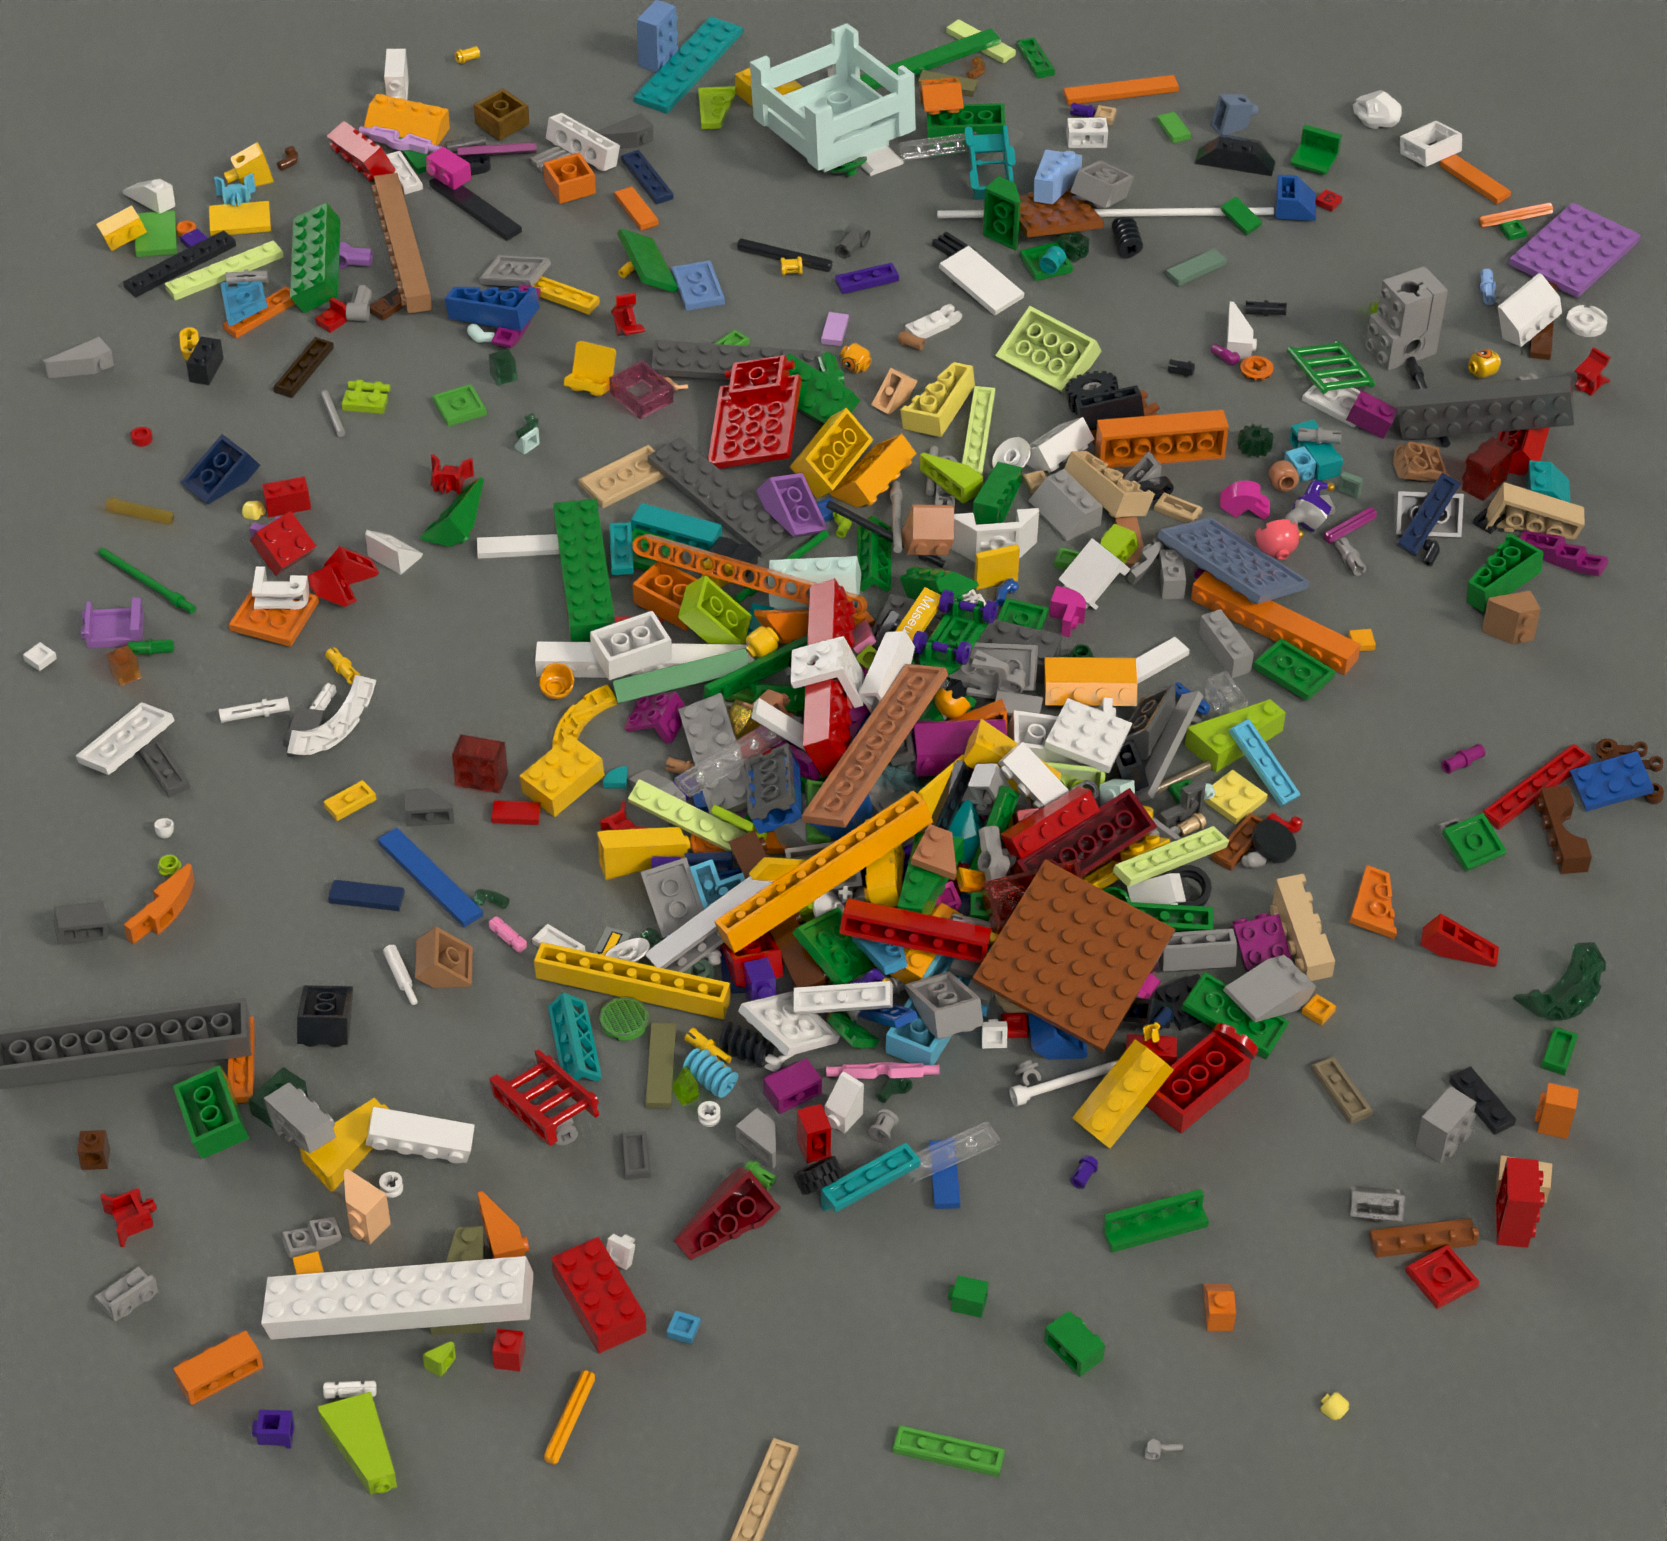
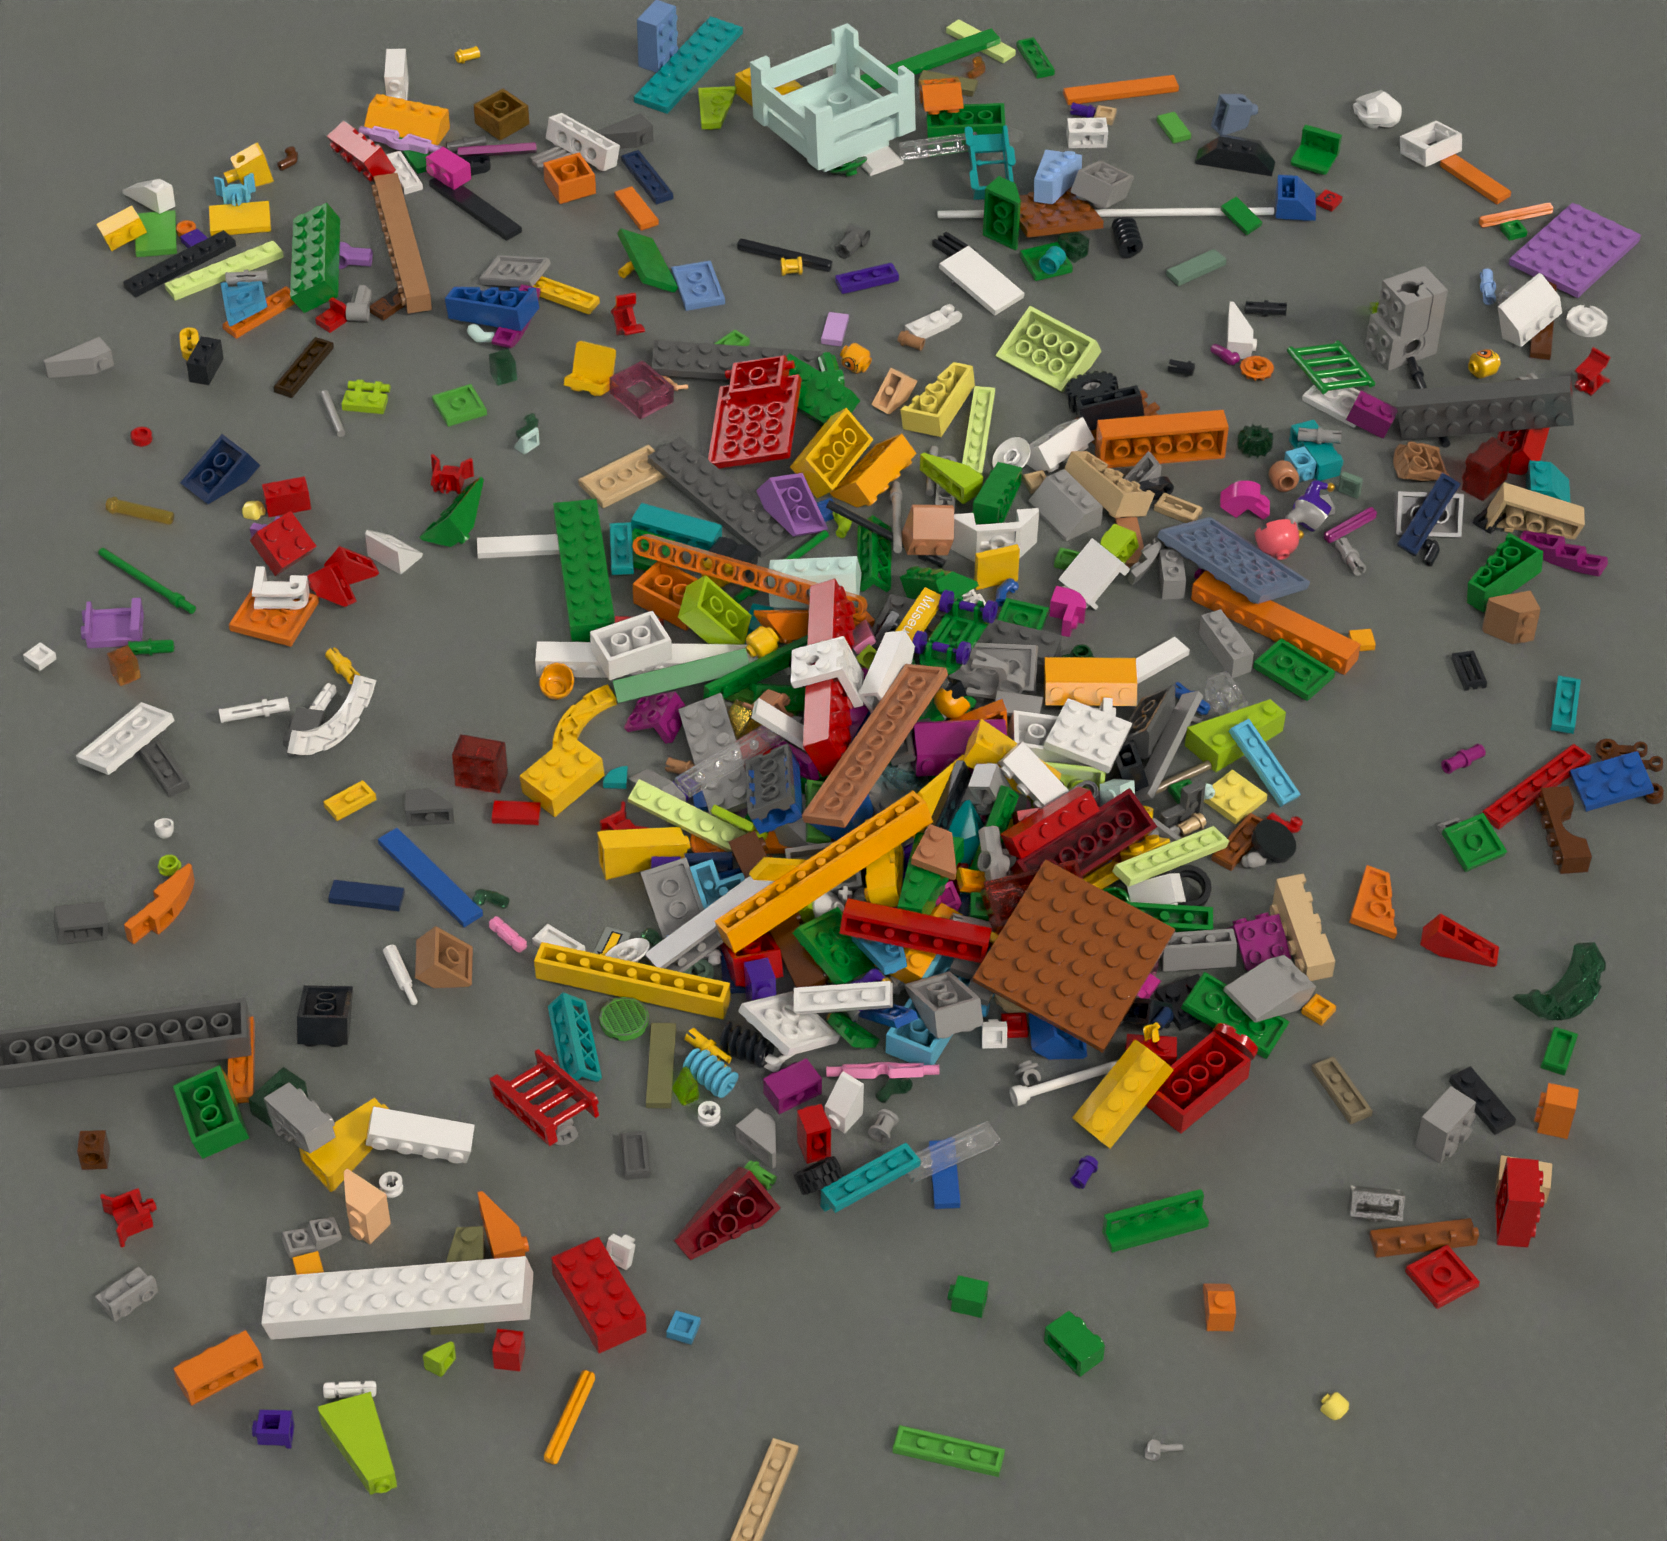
none -> black tile [1451,651,1487,691]
none -> teal plate [1551,675,1581,734]

